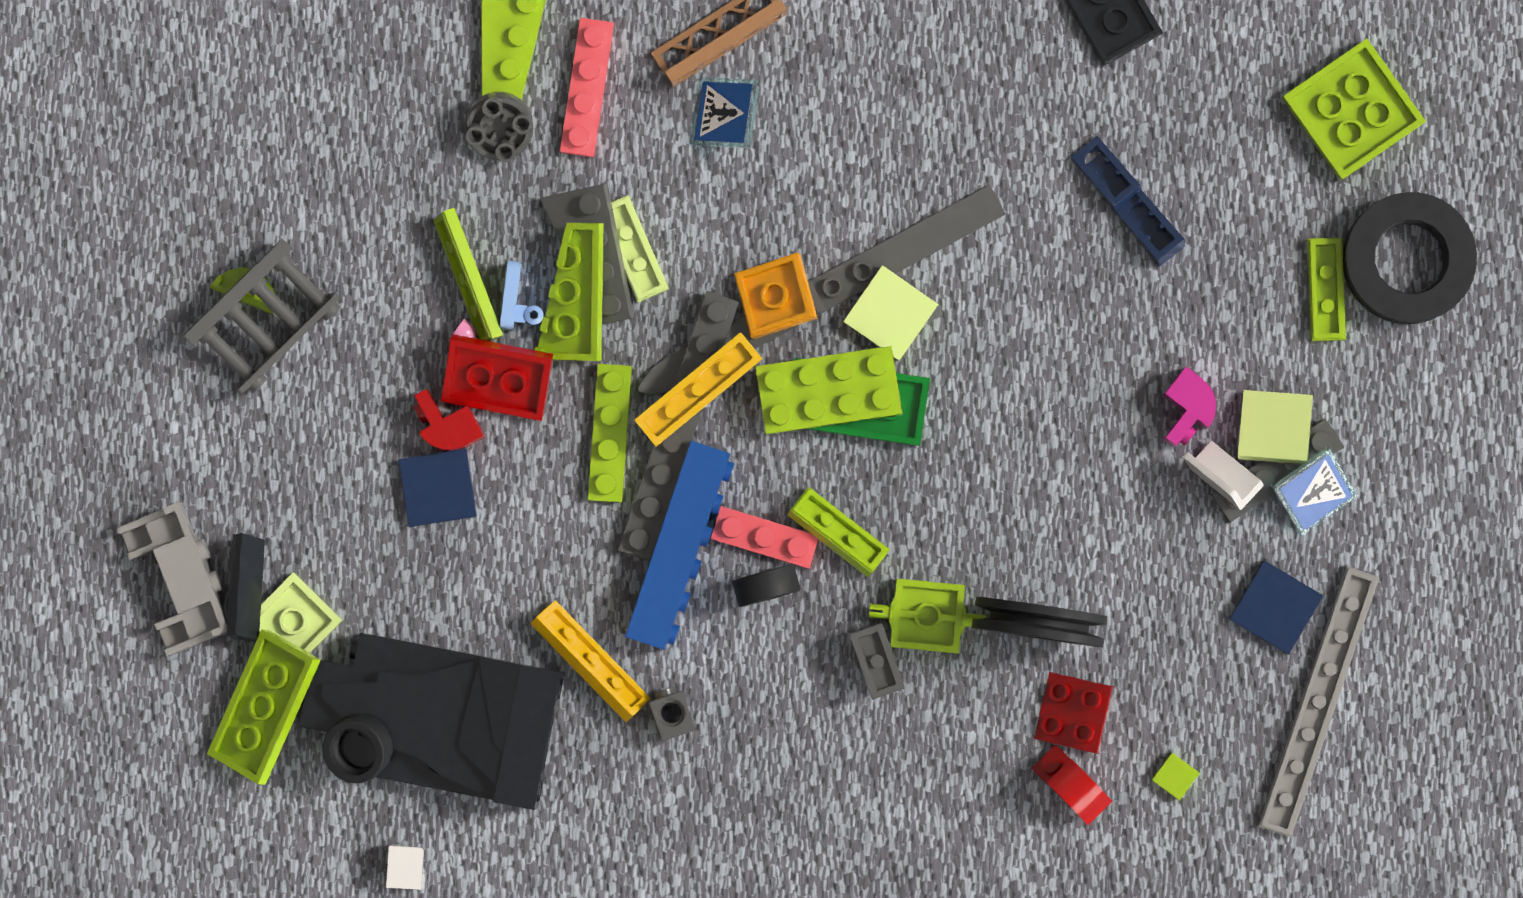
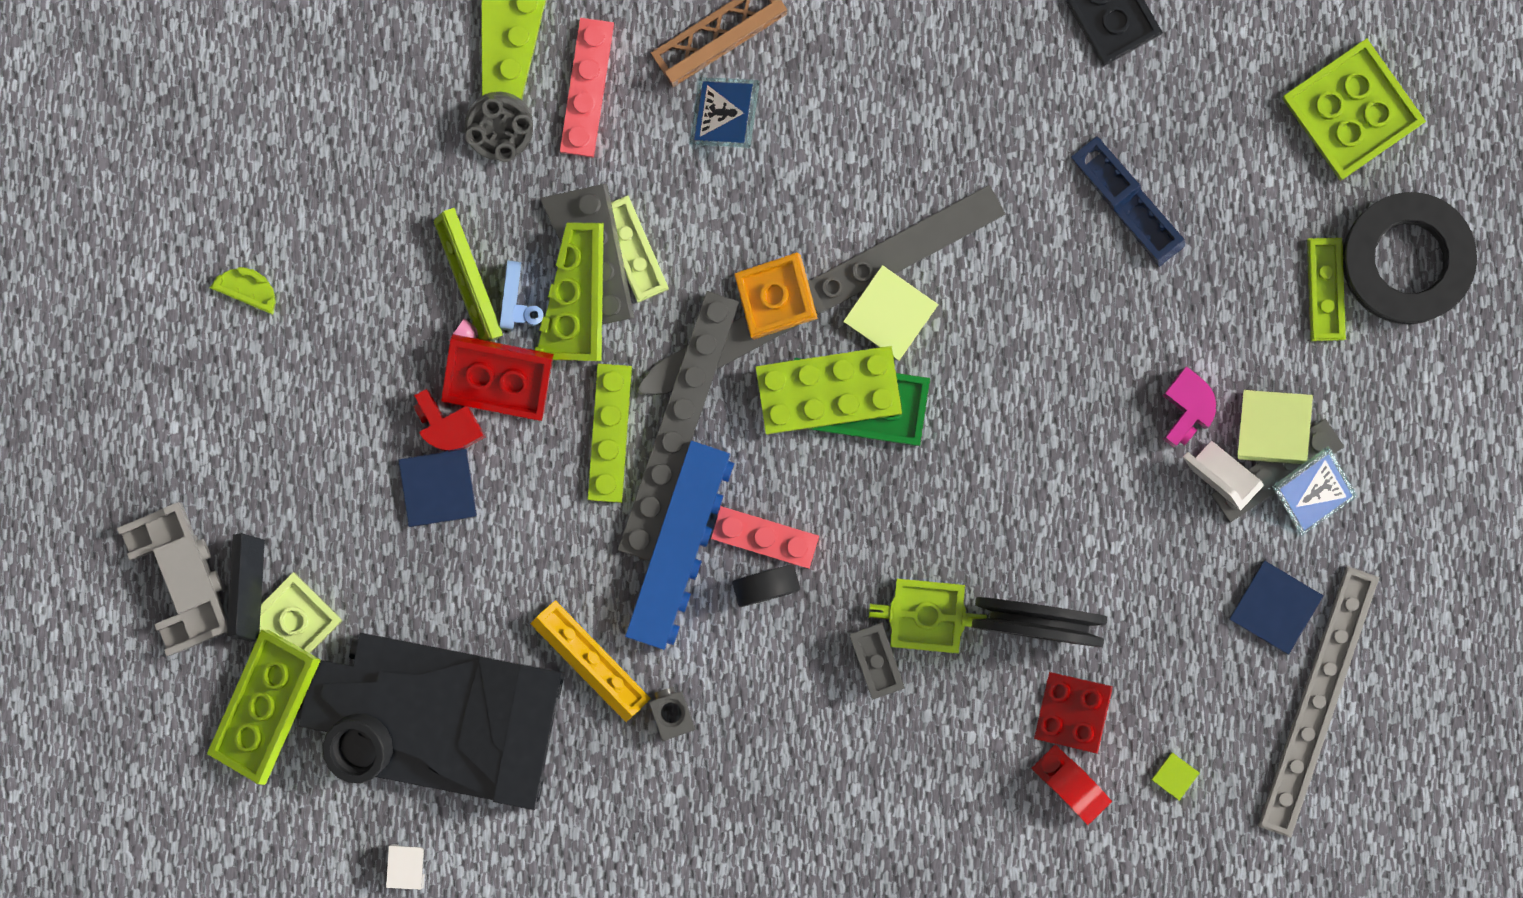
dark grey fence [184,238,341,394] -> none
yellow plate [634,332,763,447] -> none
lime tile [787,487,890,578] -> none

